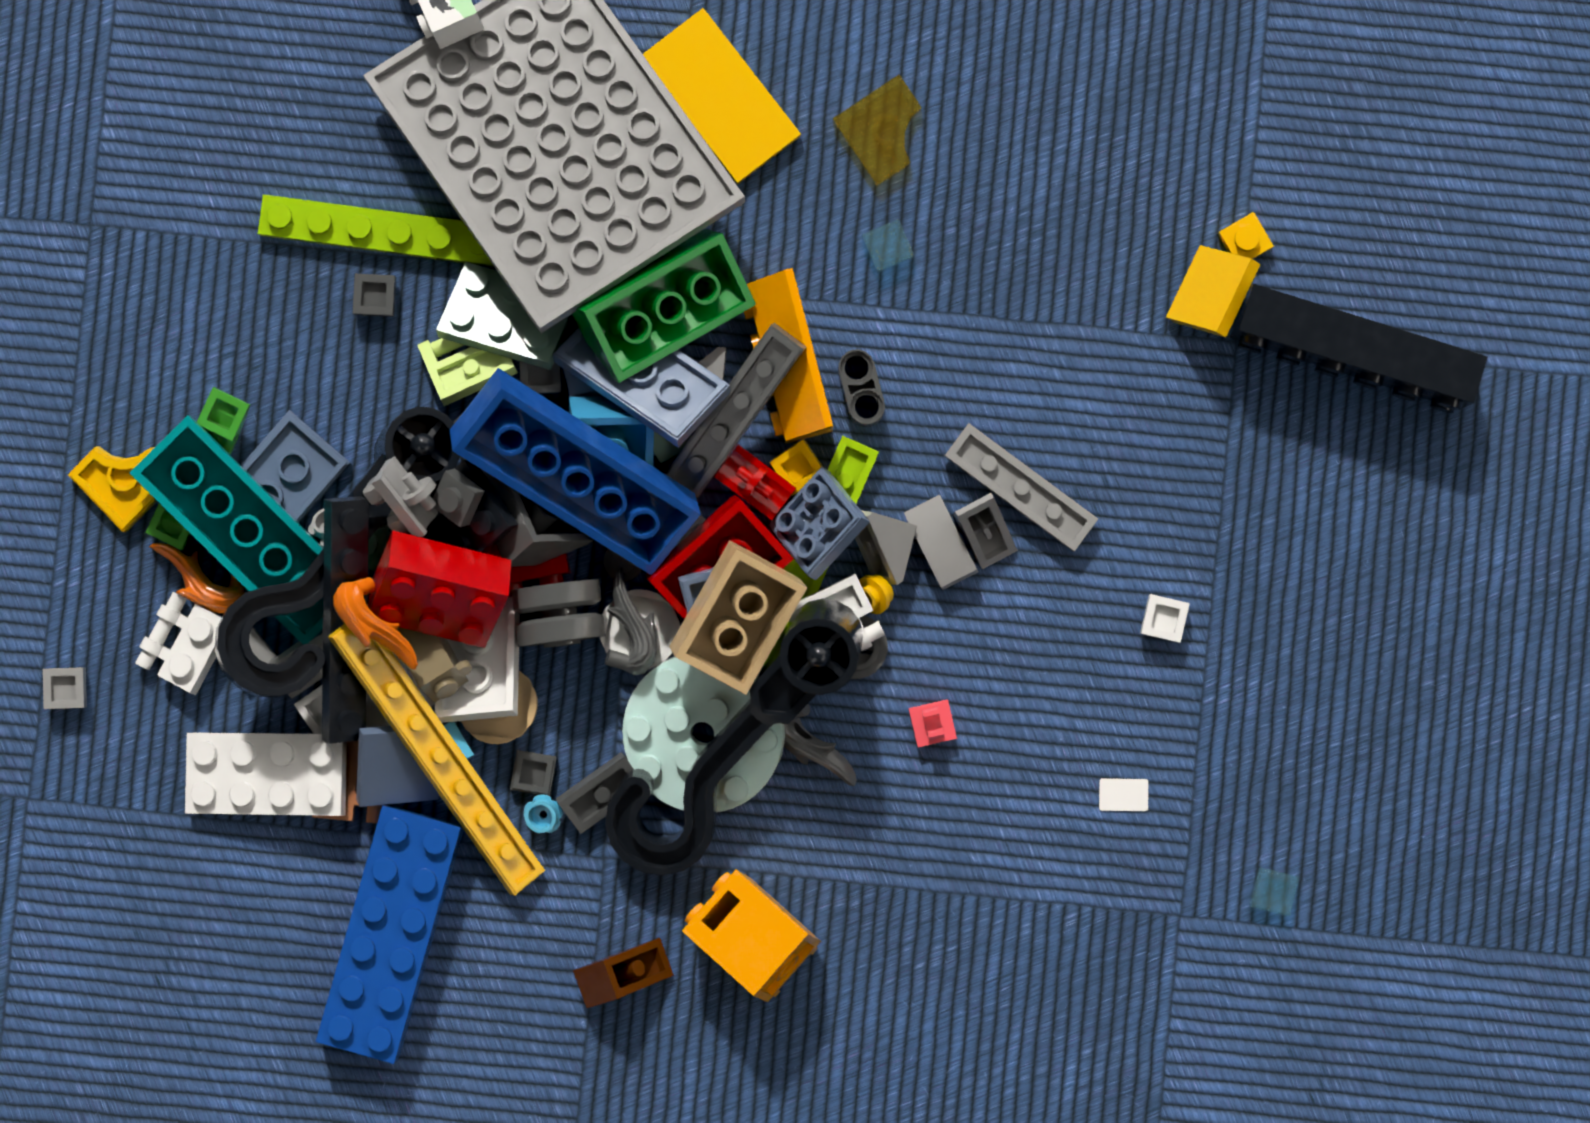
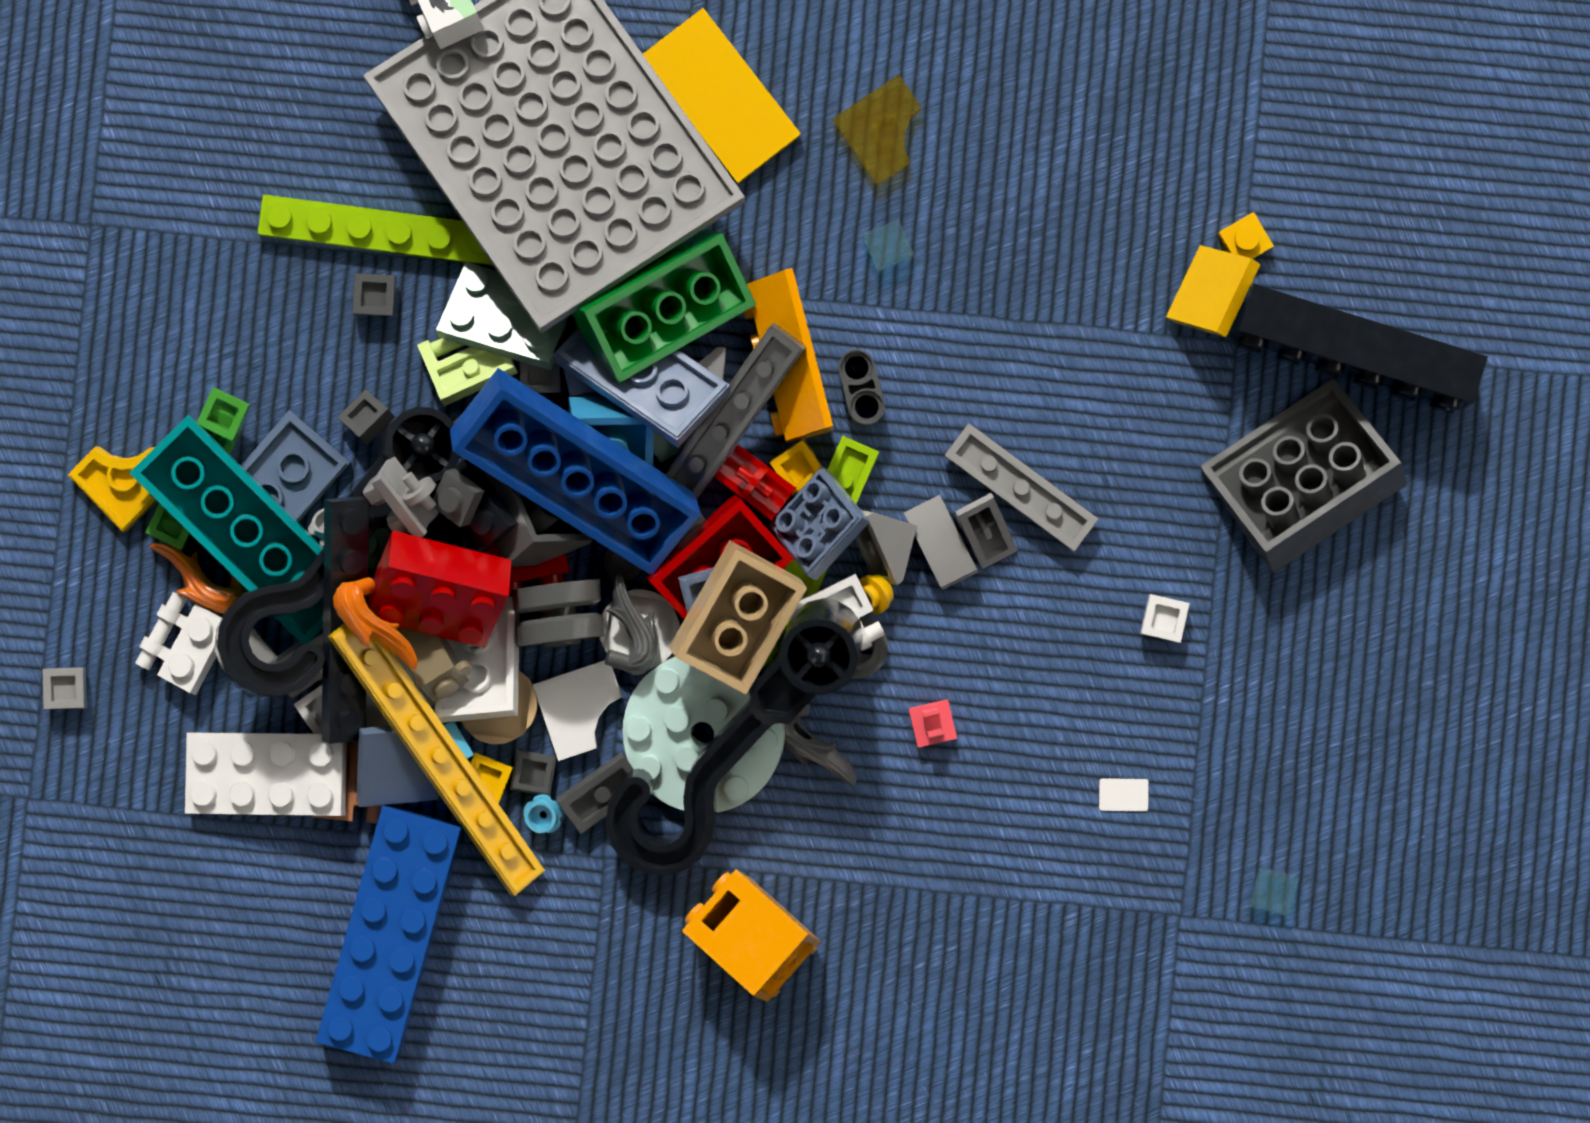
reddish brown slope [573,937,674,1008] -> none
none -> dark grey plate [337,389,395,445]
none -> yellow plate [471,752,514,804]
none -> white tile [533,660,622,761]
none -> dark grey slope [1200,378,1407,573]

